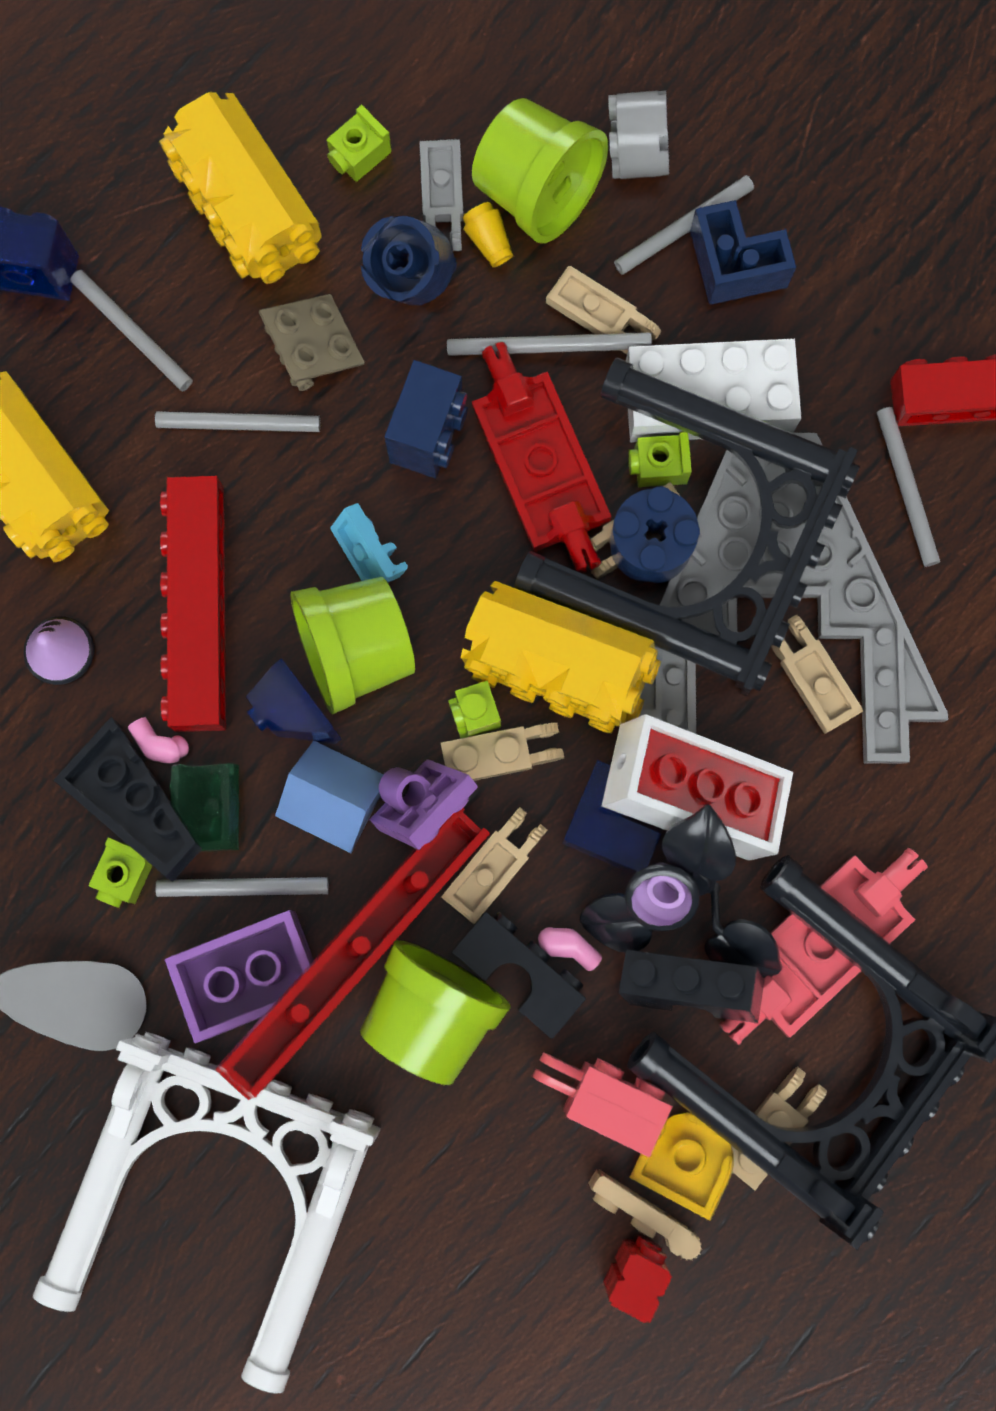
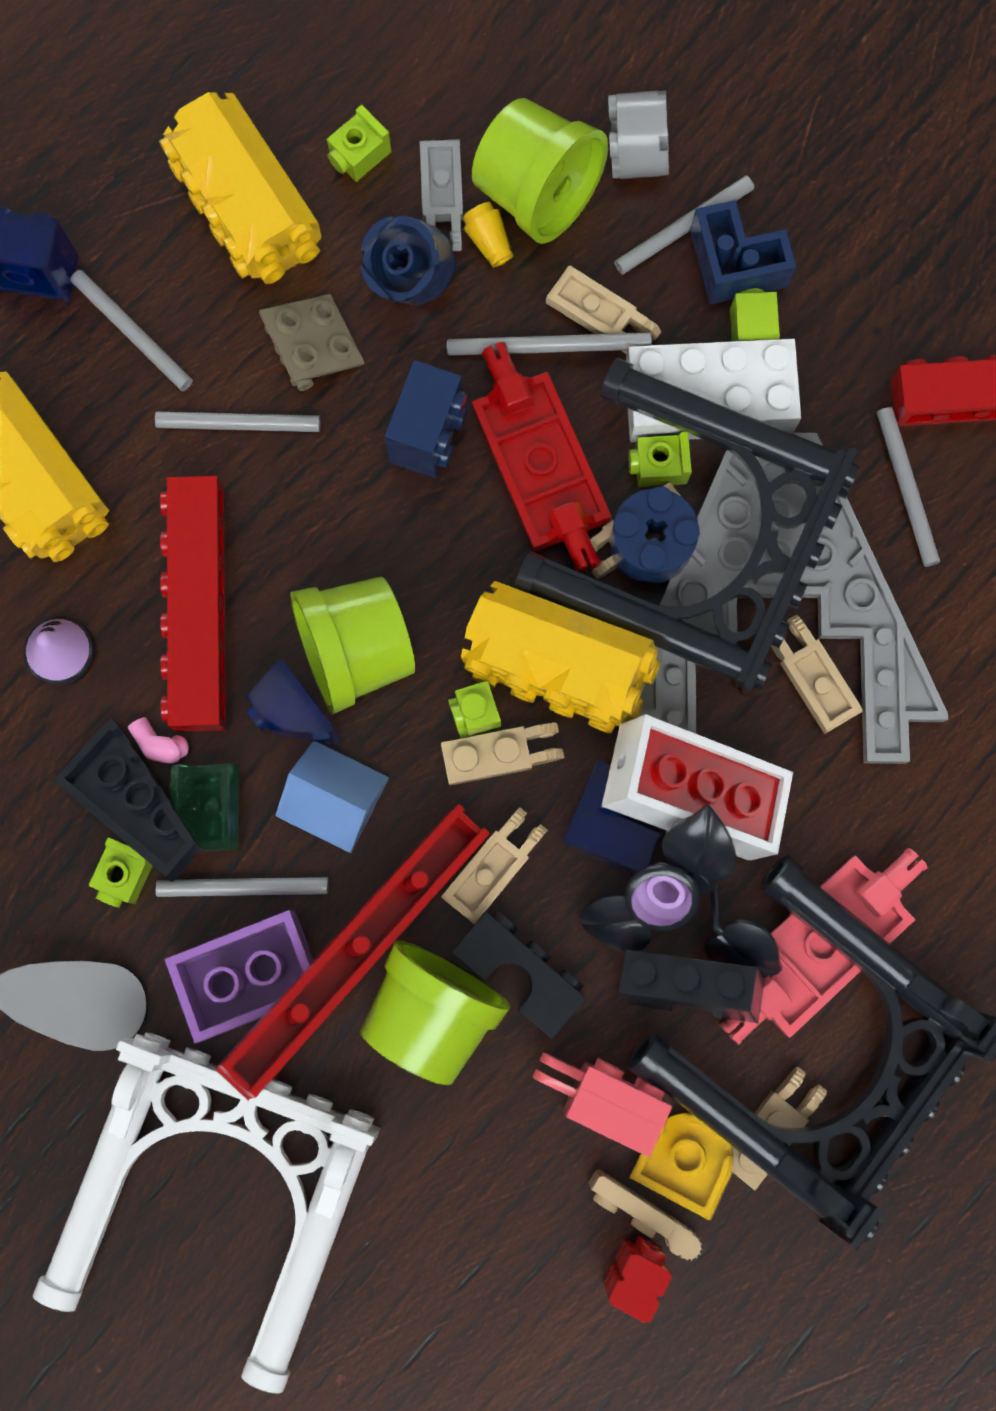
medium azure plate [330,503,408,583] -> none
medium lavender plate [369,759,478,850] -> none
bright pink arm [538,927,602,971] -> none
none -> lime brick [730,288,780,342]

